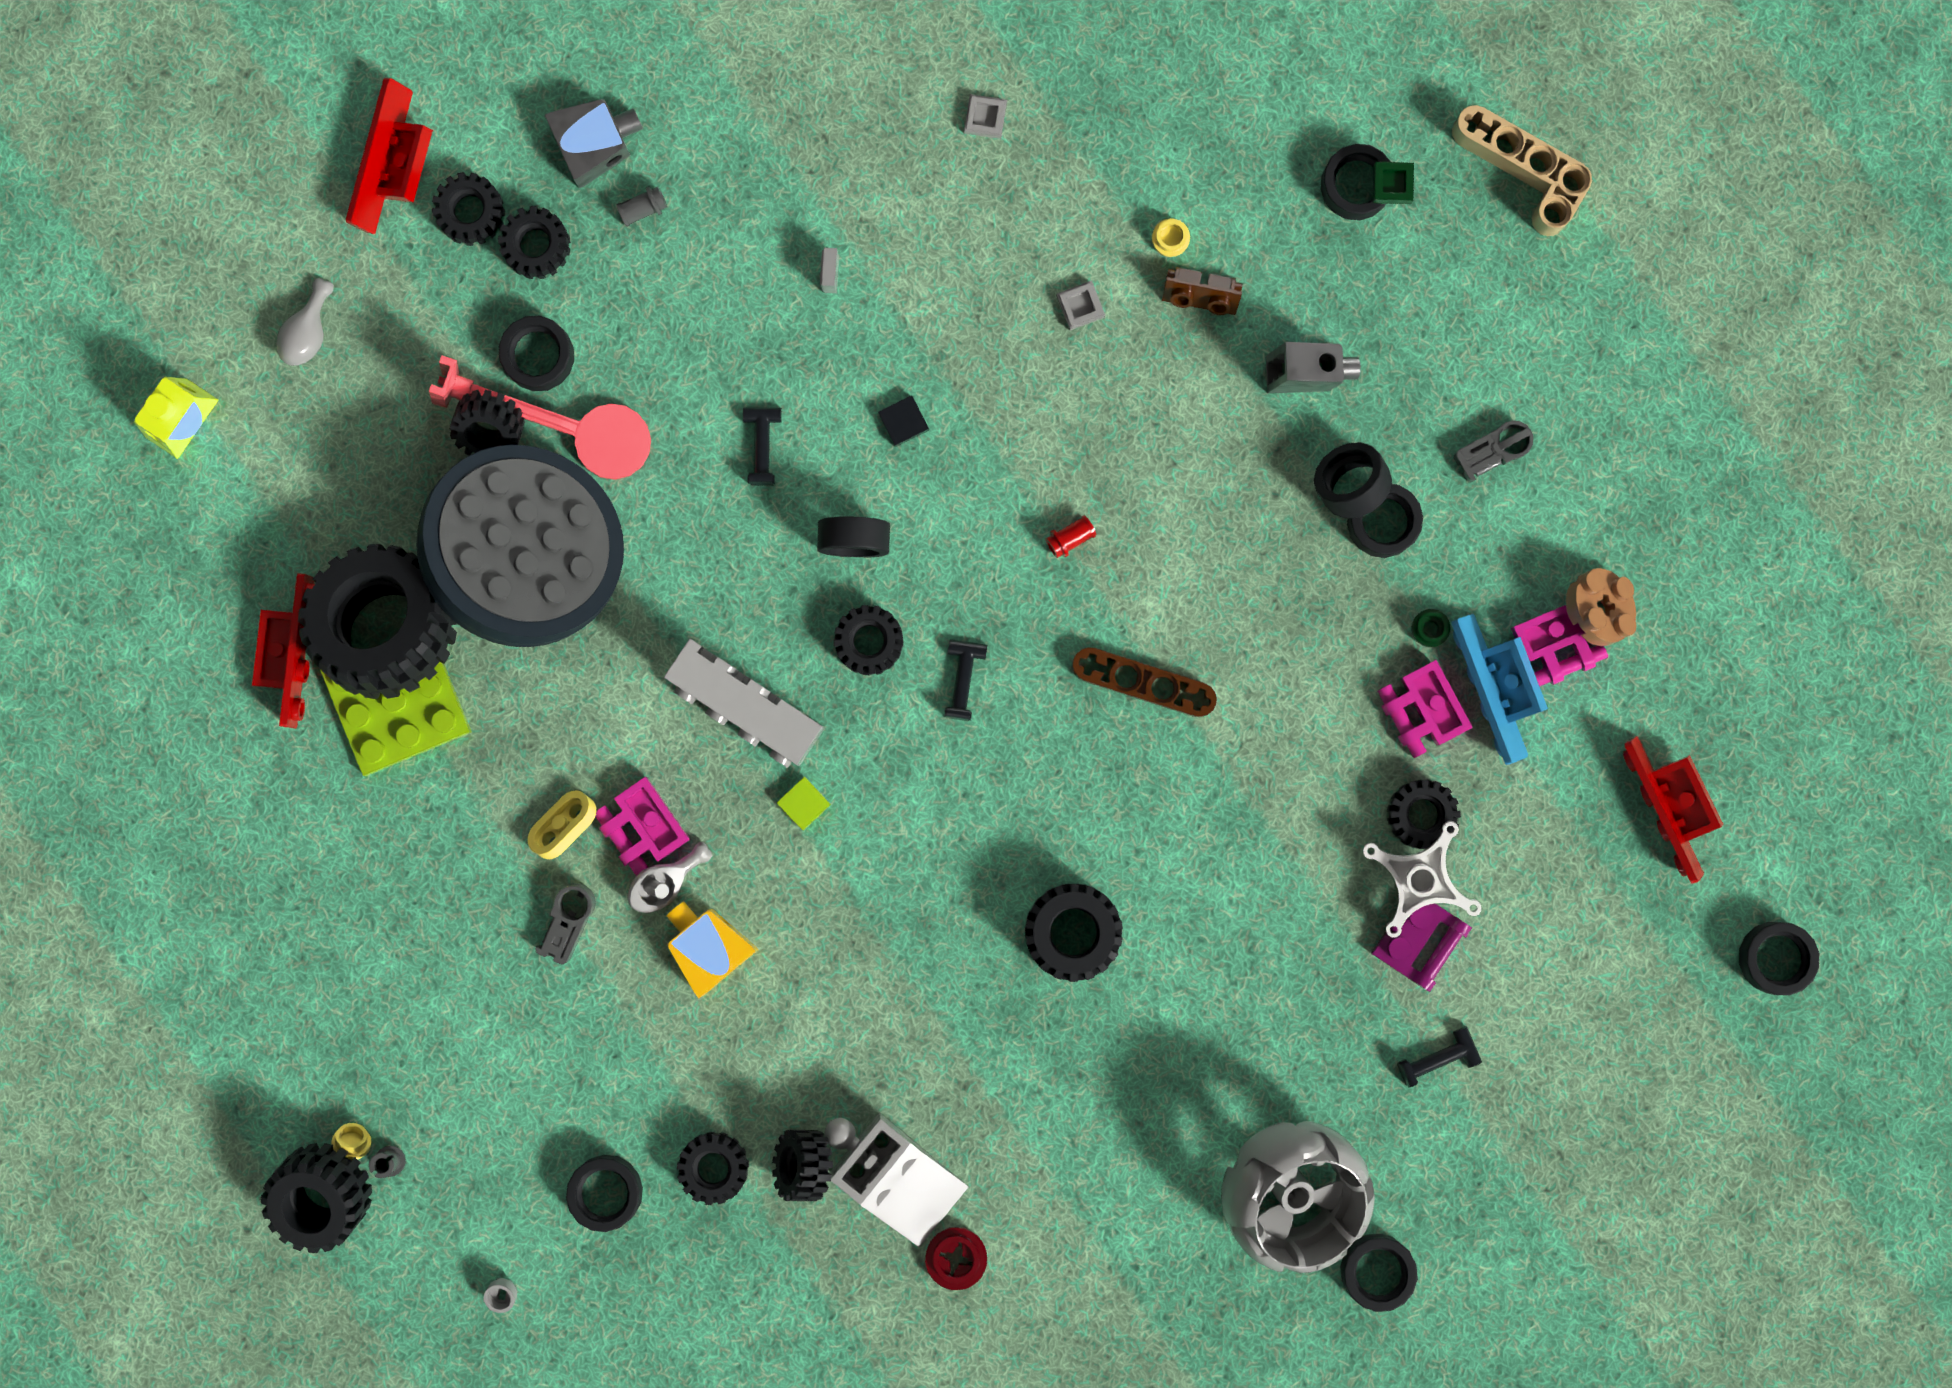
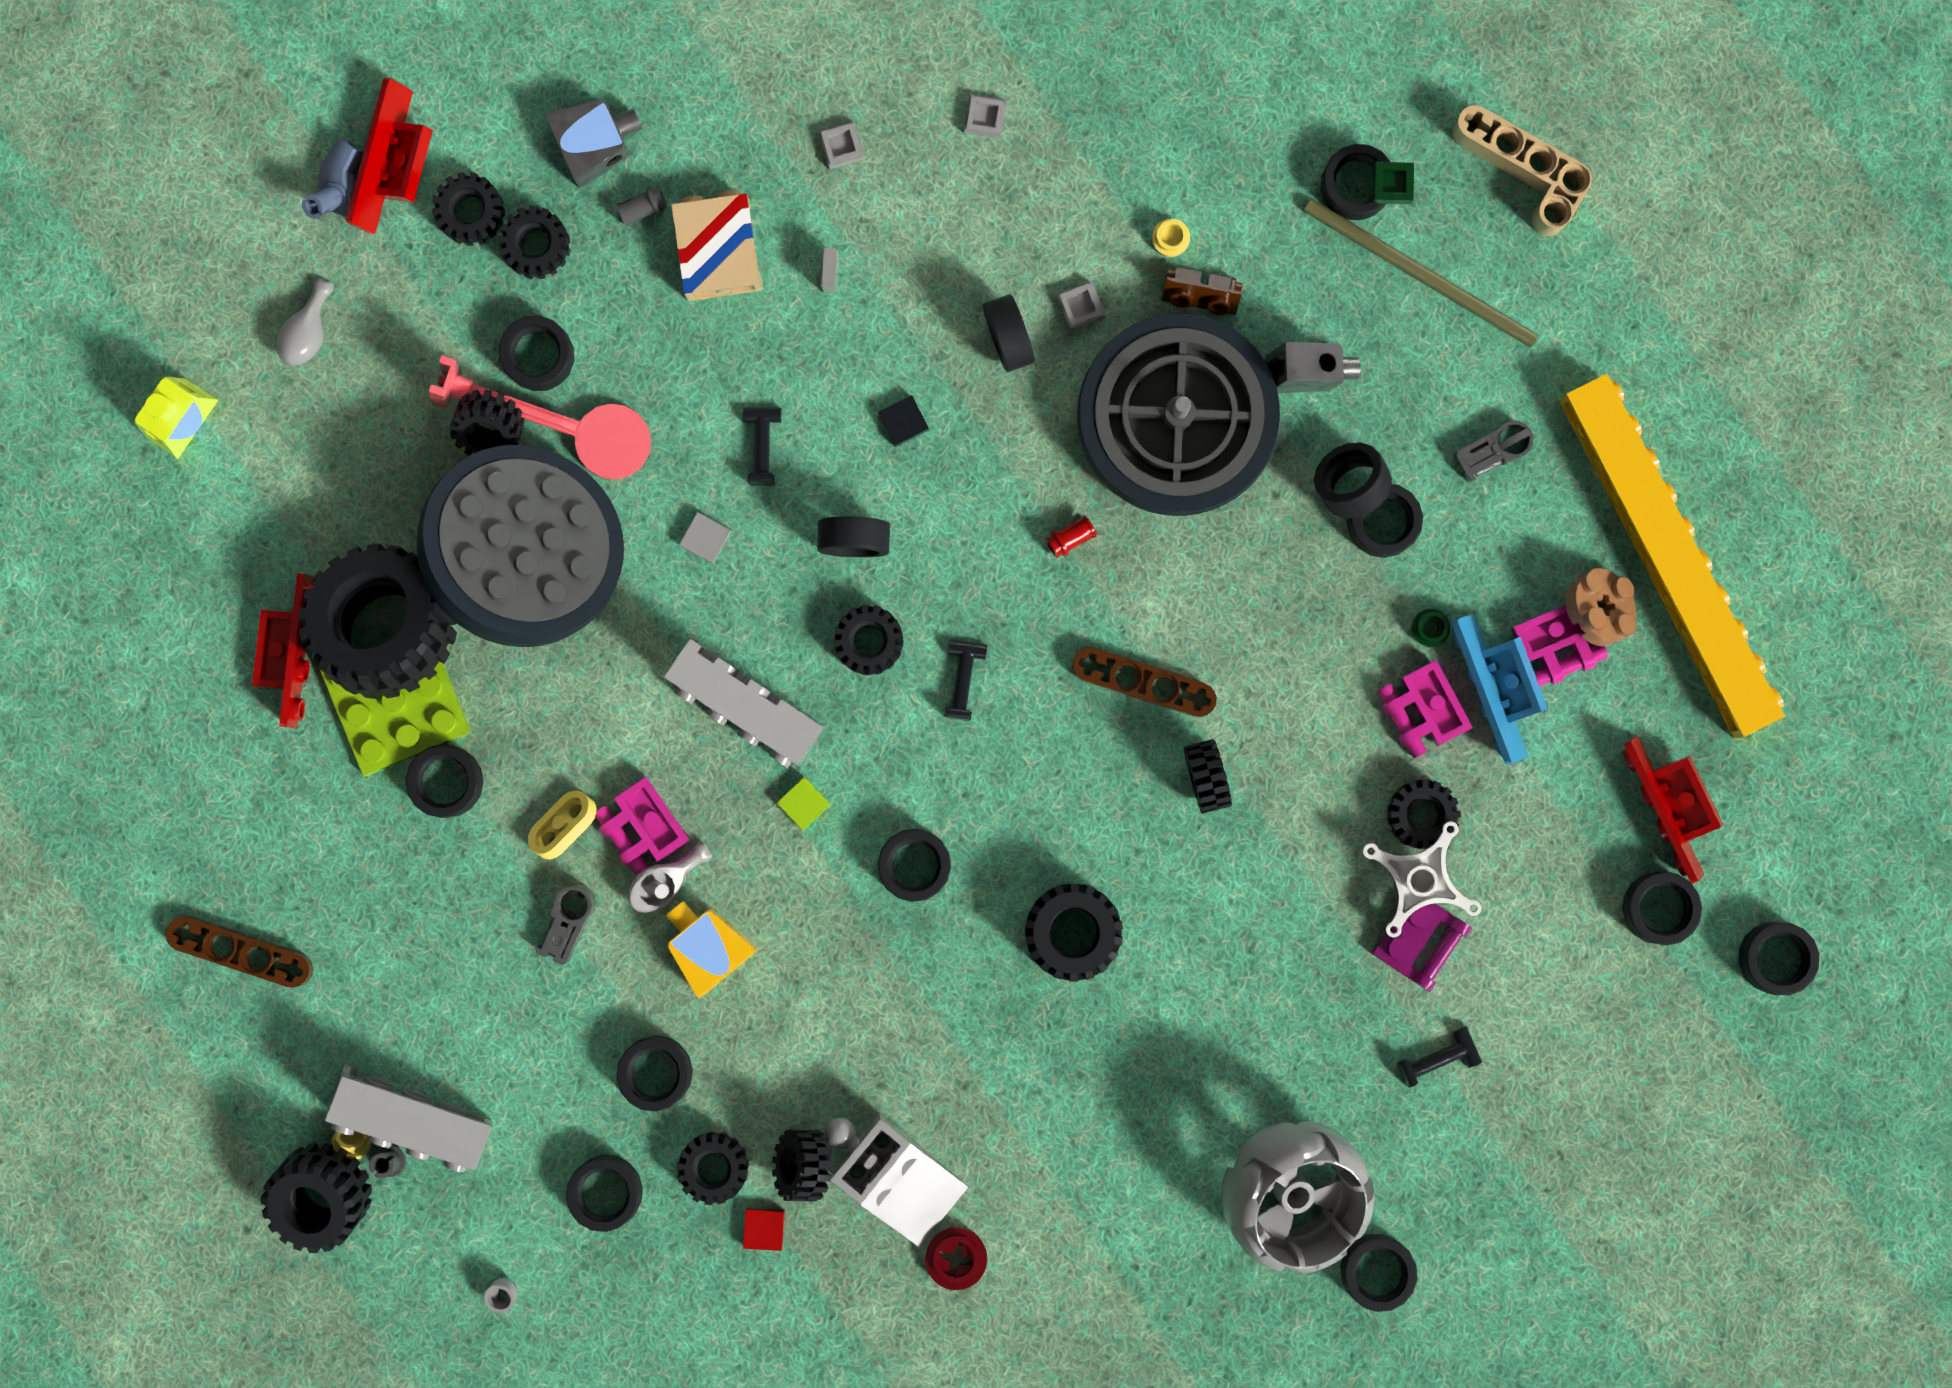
none -> reddish brown beam [166,916,313,988]
none -> sand blue arm [302,137,364,219]
none -> light grey wedge [325,1064,493,1172]
none -> black tyre [406,745,484,818]
none -> black tyre [616,1036,693,1112]
none -> panel [671,190,763,301]
none -> light grey tile [679,512,732,565]
none -> red tile [743,1208,785,1251]
none -> light grey tile [818,121,866,169]
none -> black tyre [878,828,951,902]
none -> black tyre [983,294,1035,372]
none -> dark grey wheel [1077,313,1280,516]
none -> black tyre [1183,739,1232,814]
none -> olive piece [1304,198,1539,348]
none -> yellow brick [1559,374,1785,738]
none -> black tyre [1622,872,1702,946]

